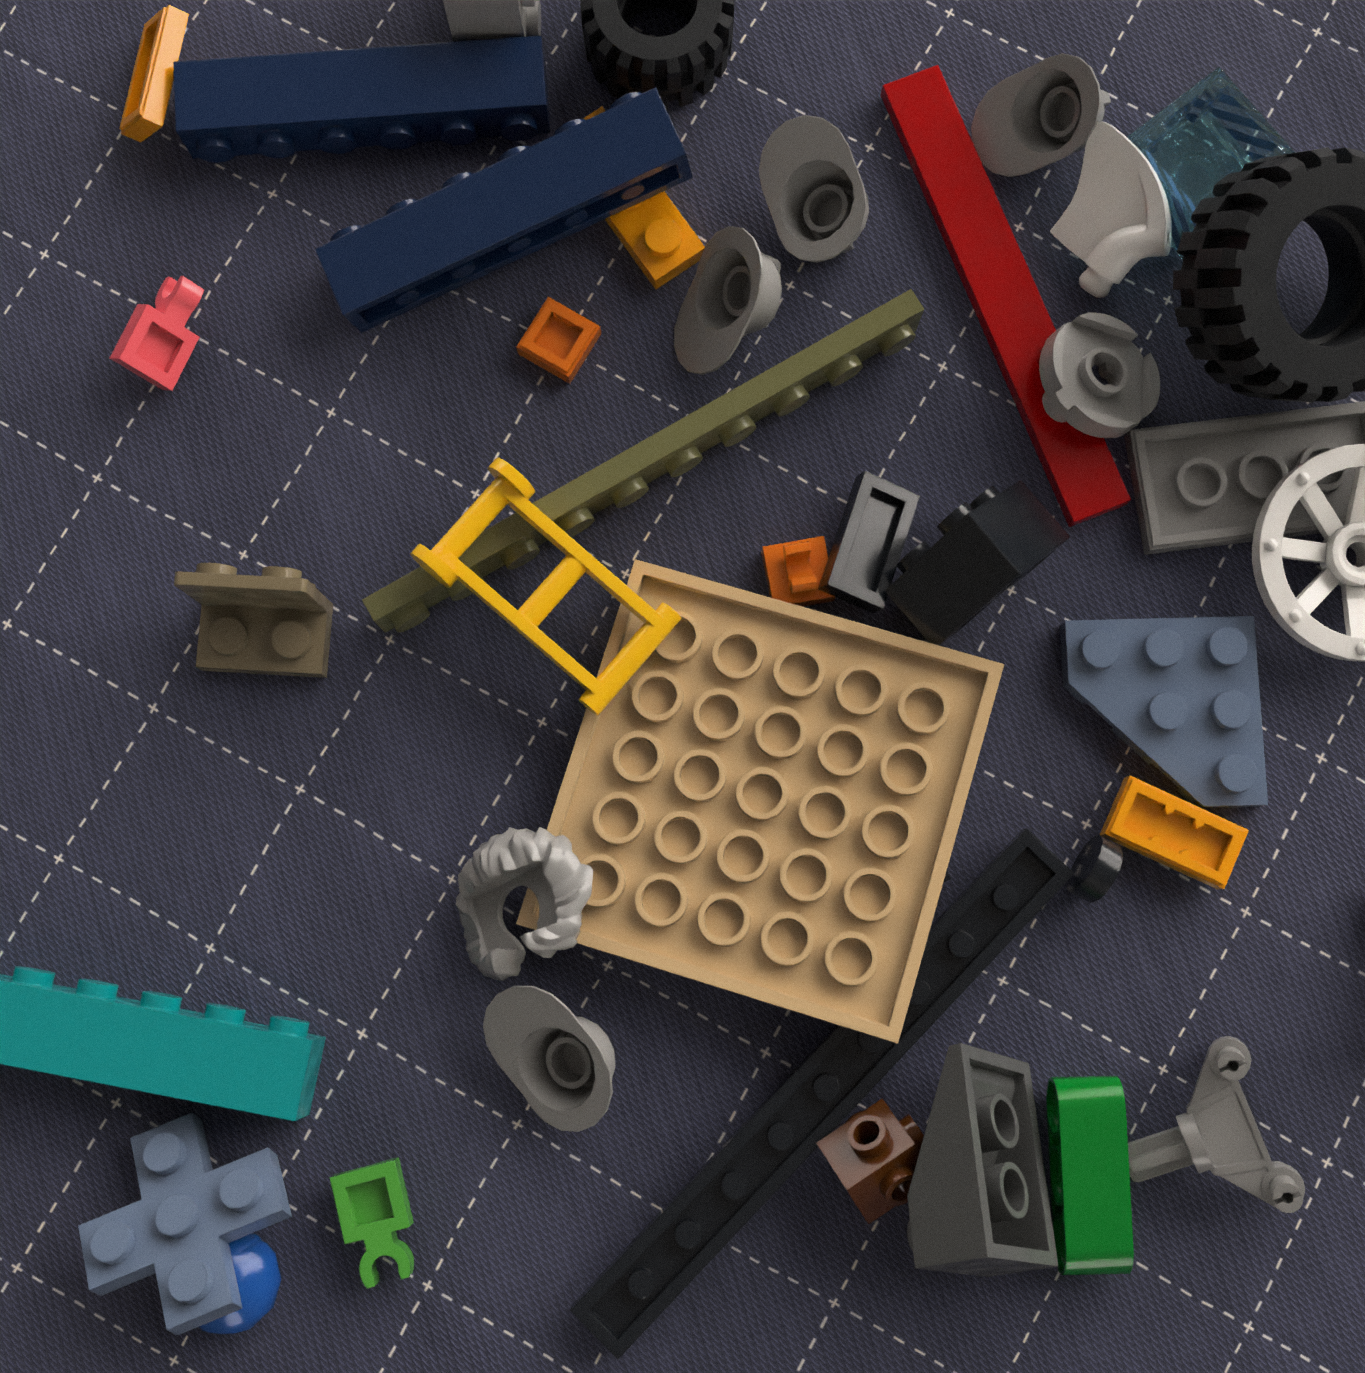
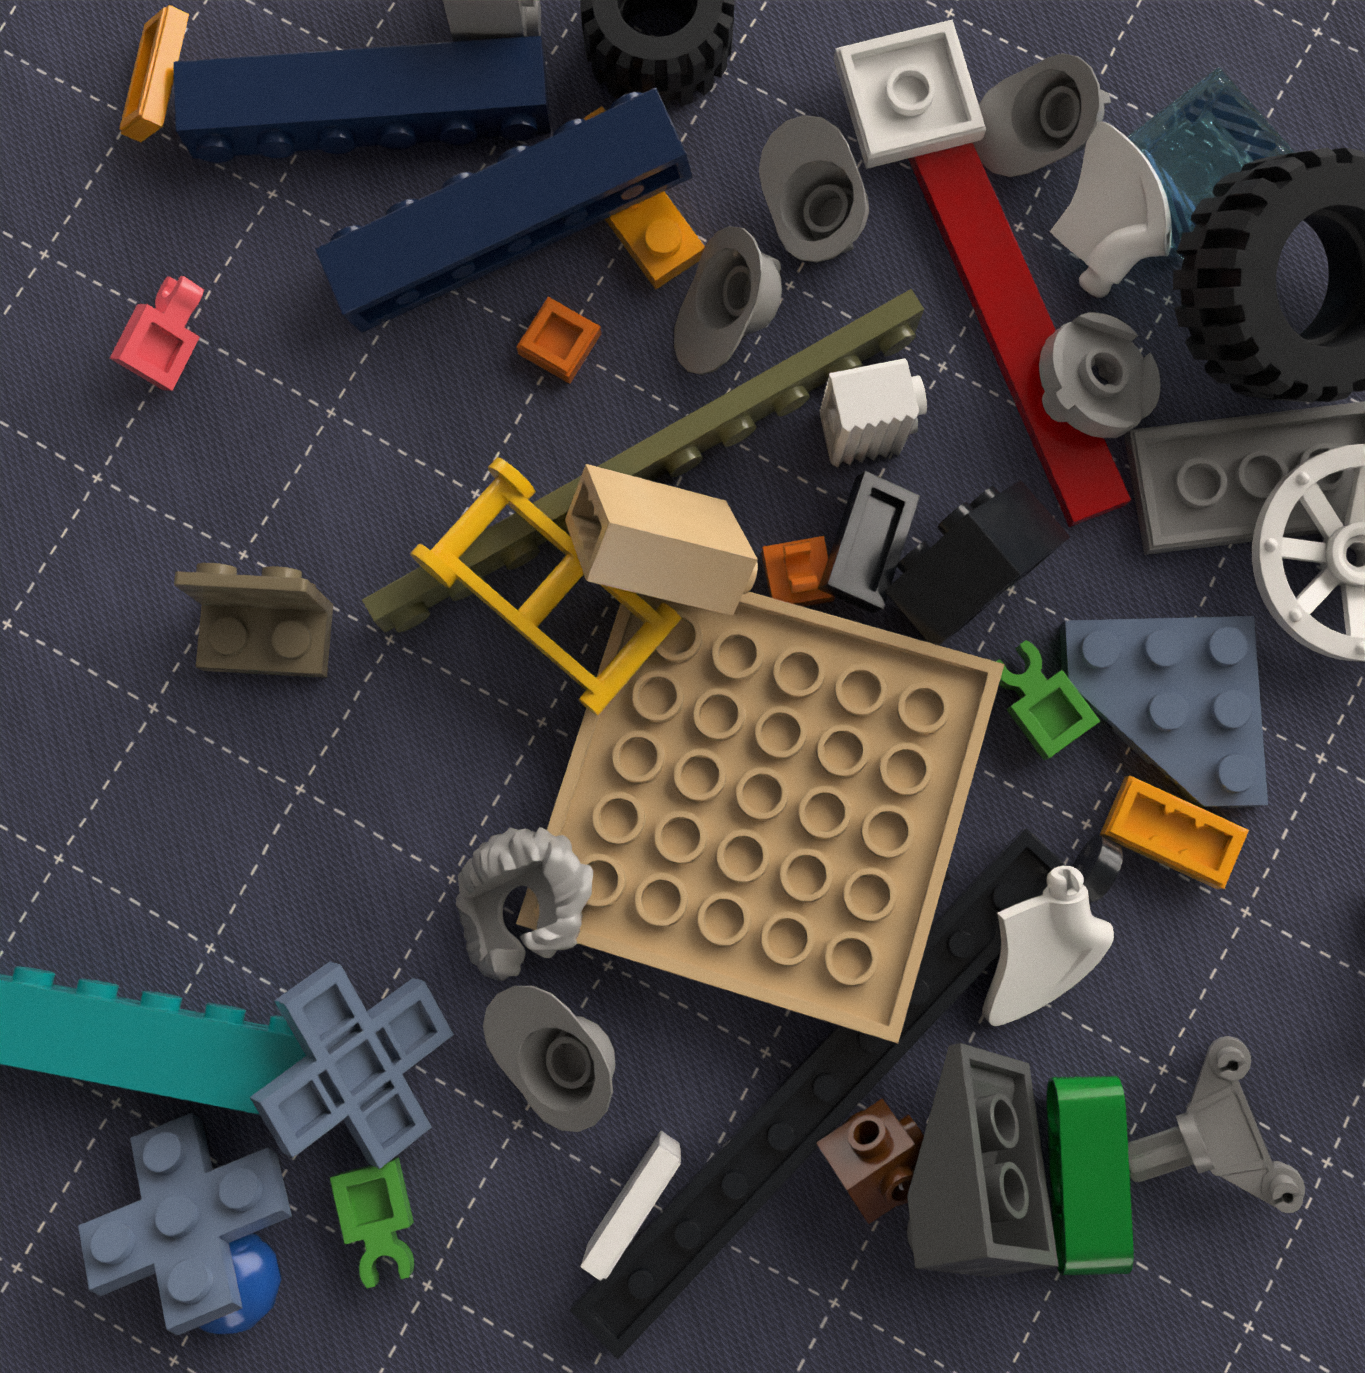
none -> sand blue plate [250,961,454,1169]
none -> tan brick [565,464,758,616]
none -> white tile [581,1130,681,1281]
none -> white brick [820,358,927,468]
none -> white tile [834,20,986,169]
none -> white arm [982,866,1114,1026]
none -> bright green plate [996,640,1100,761]

